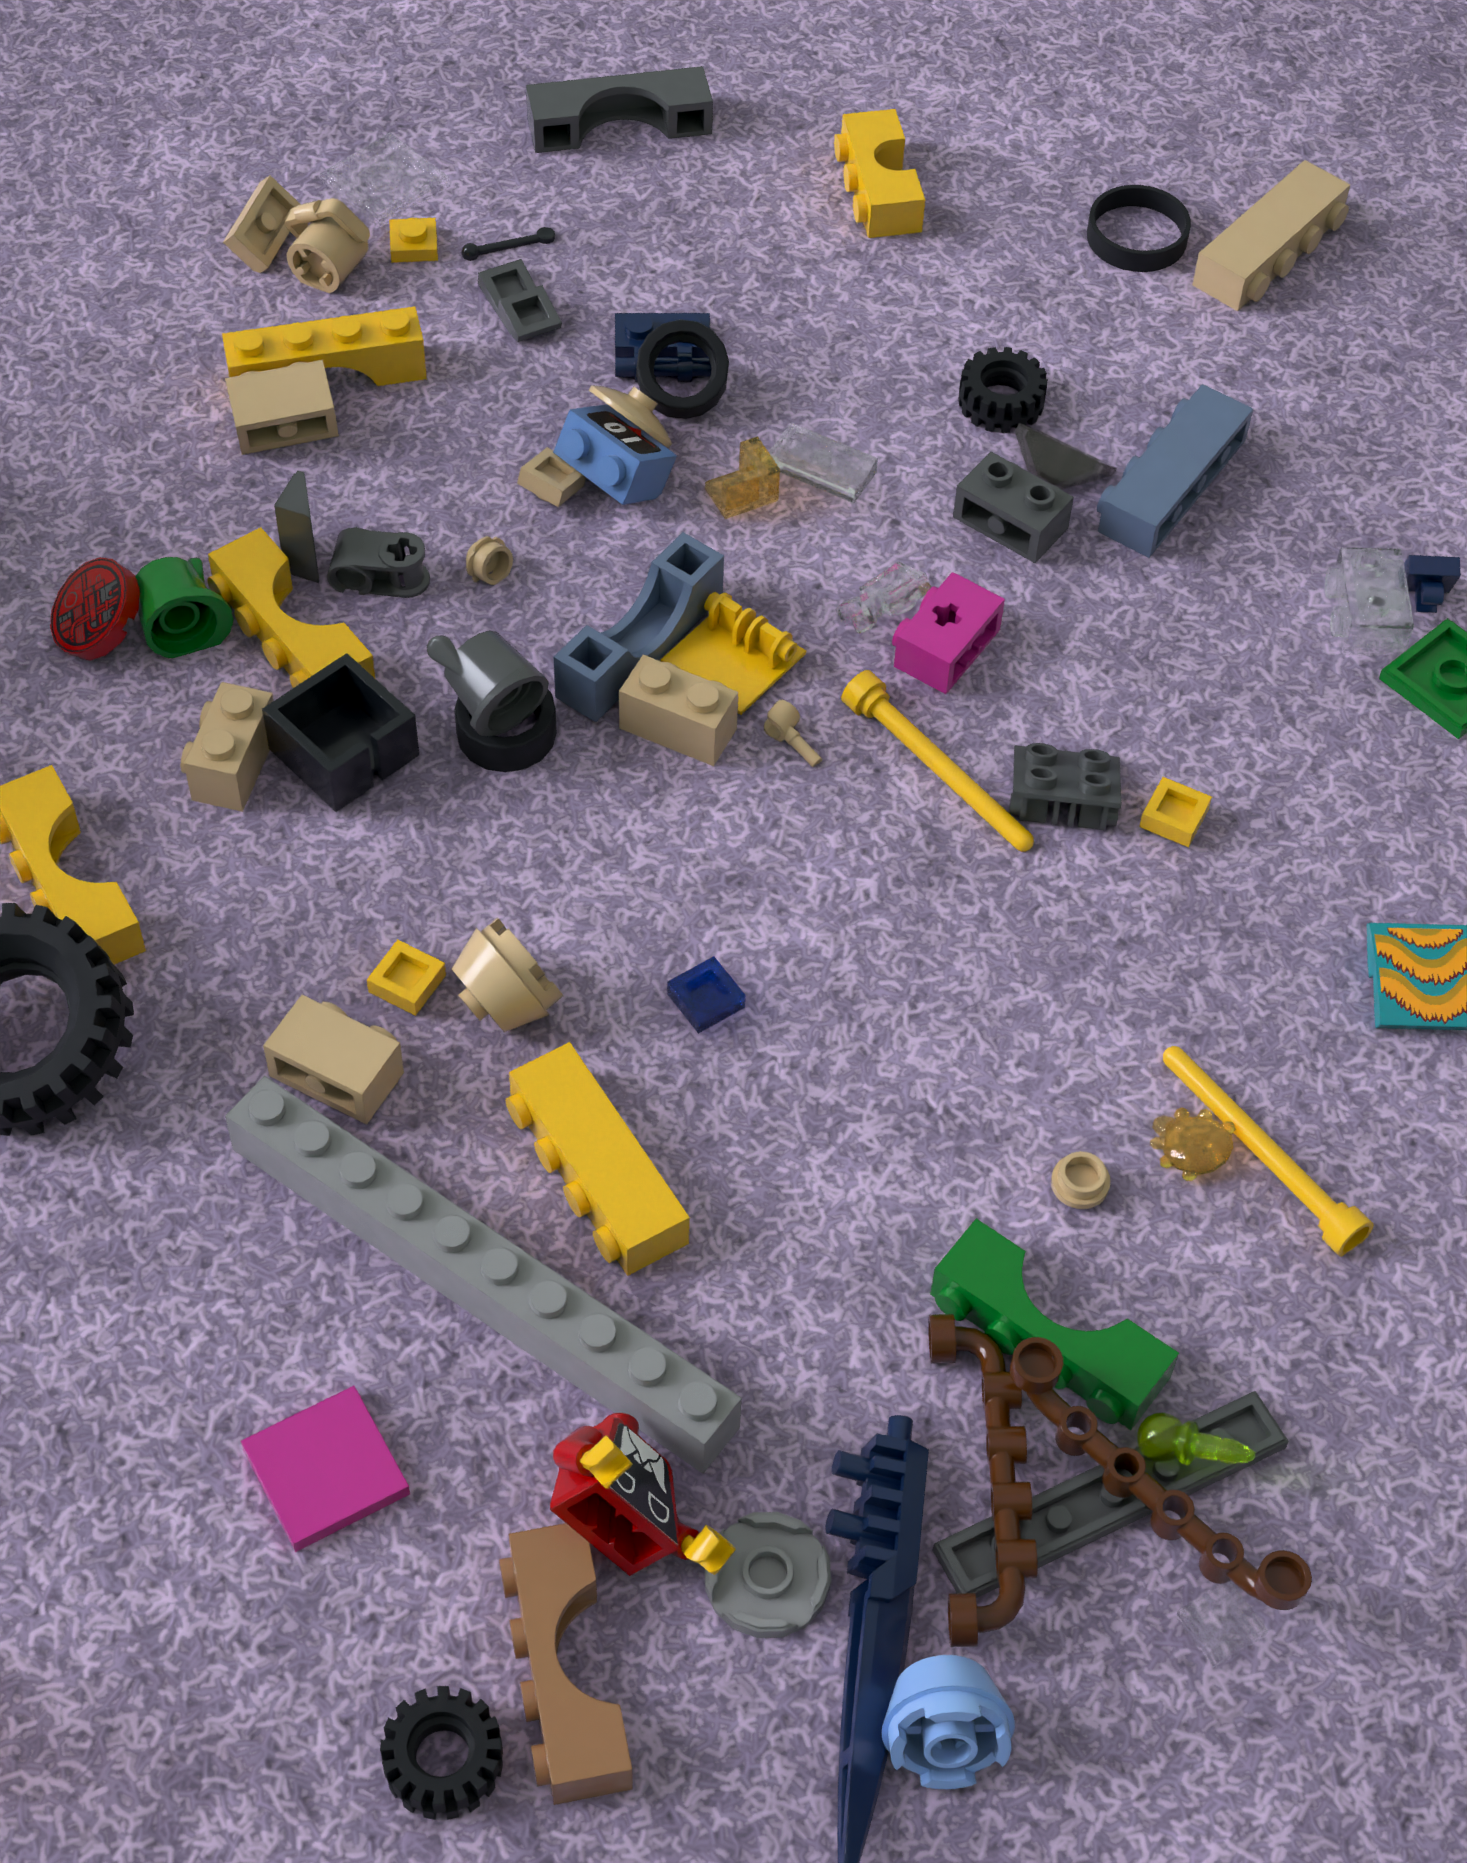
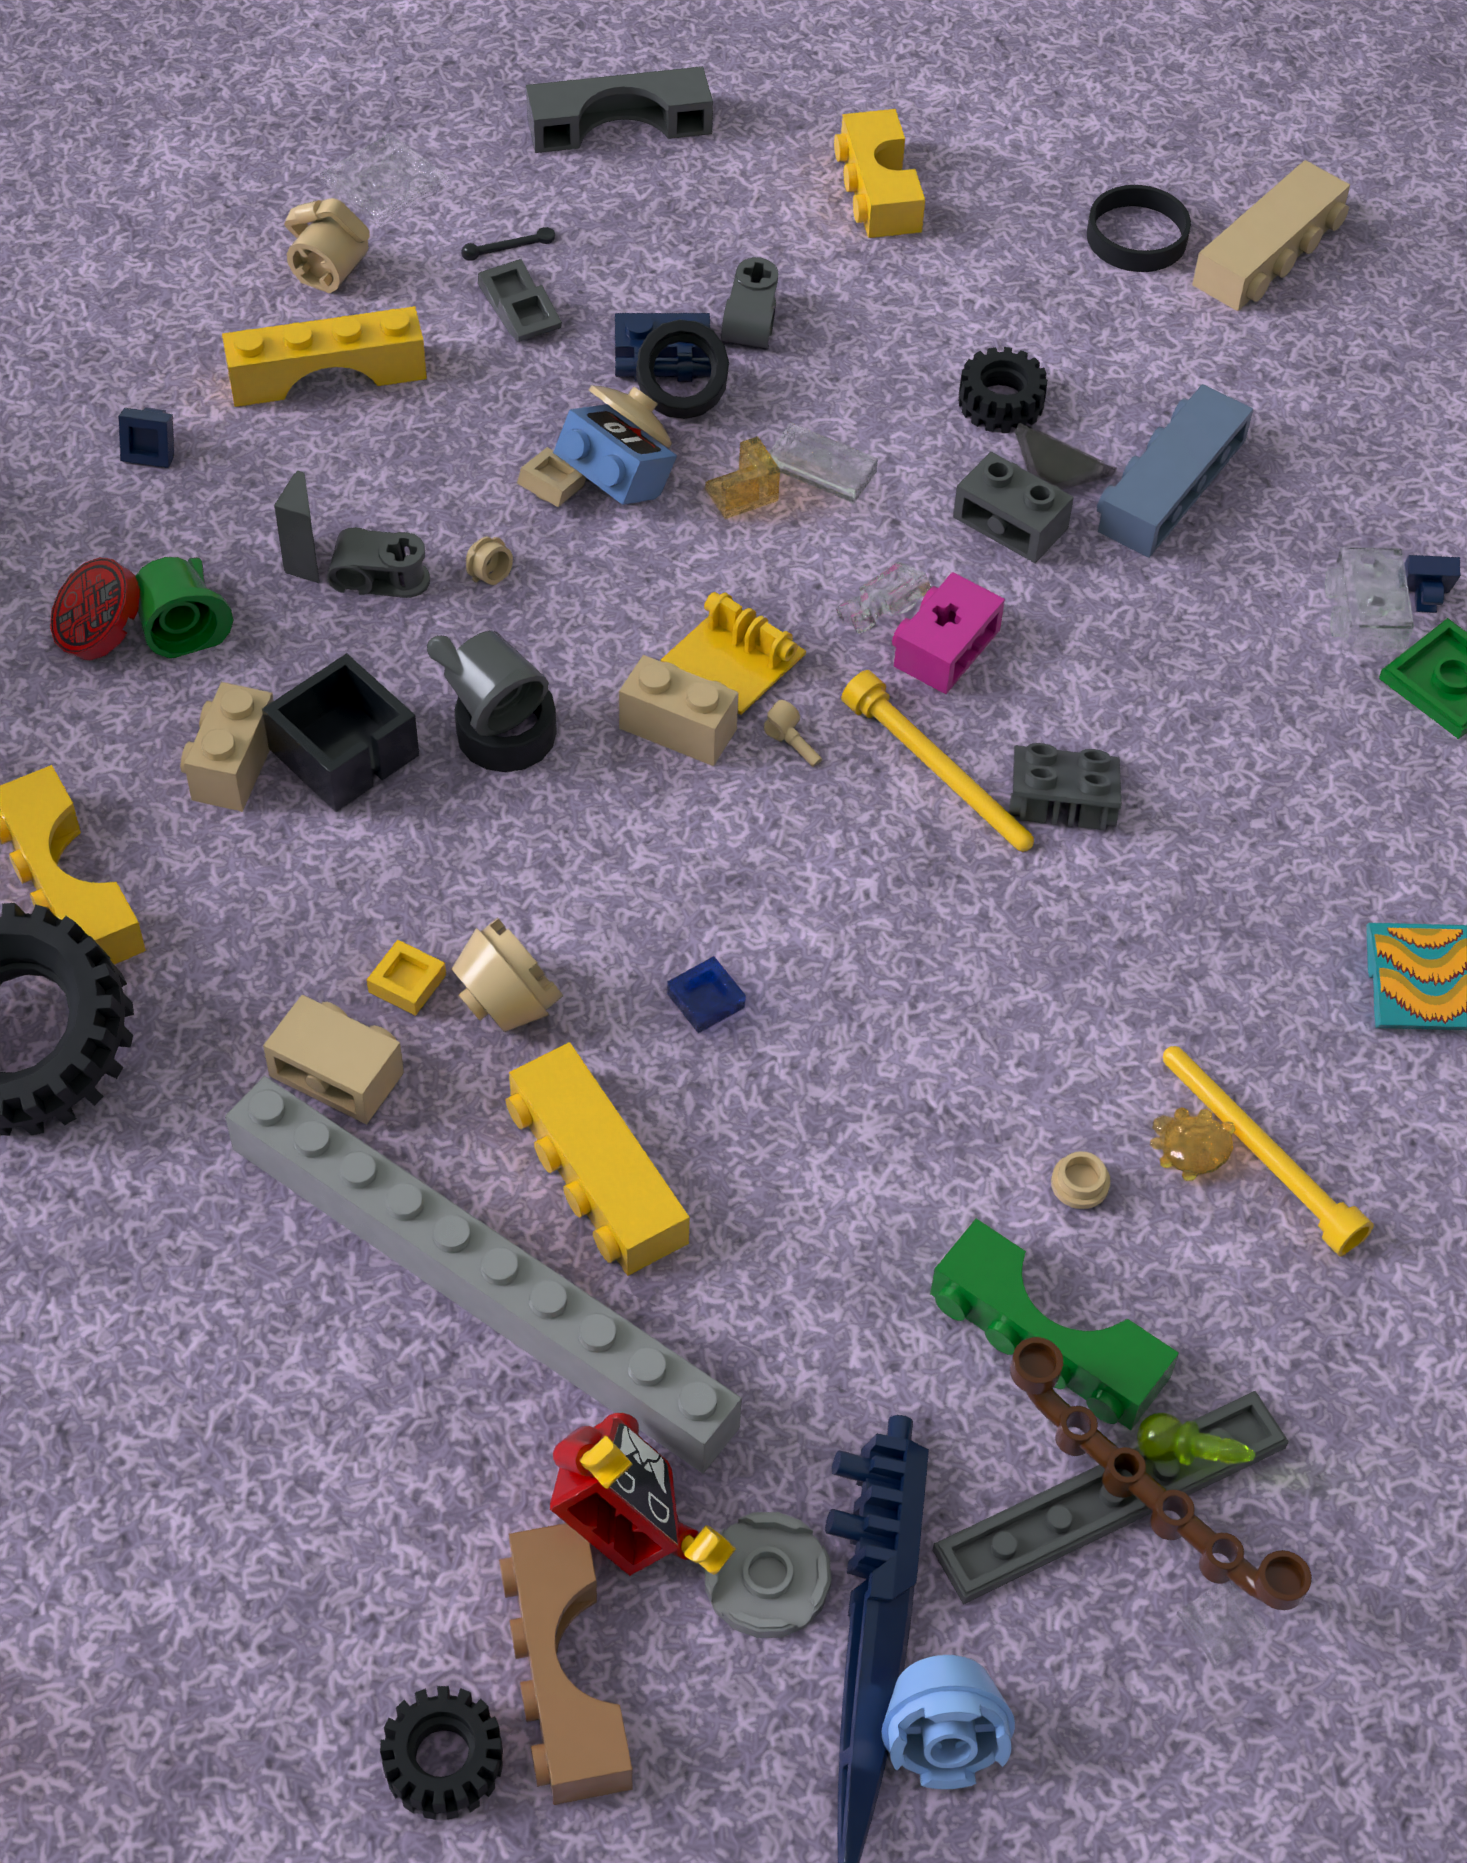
yellow arch [207,527,376,688] -> none
tan plate [223,175,301,273] -> none
tan brick [225,360,339,455] -> none
dark pink tile [241,1386,410,1552] -> none
yellow plate [389,218,438,263] -> none
sand blue arch [553,532,724,722] -> none
reddish brown bar [928,1314,1038,1647] -> none
yellow plate [1139,777,1212,847] -> none
none -> dark blue tile [118,407,174,468]
none -> dark grey piece [721,257,778,349]

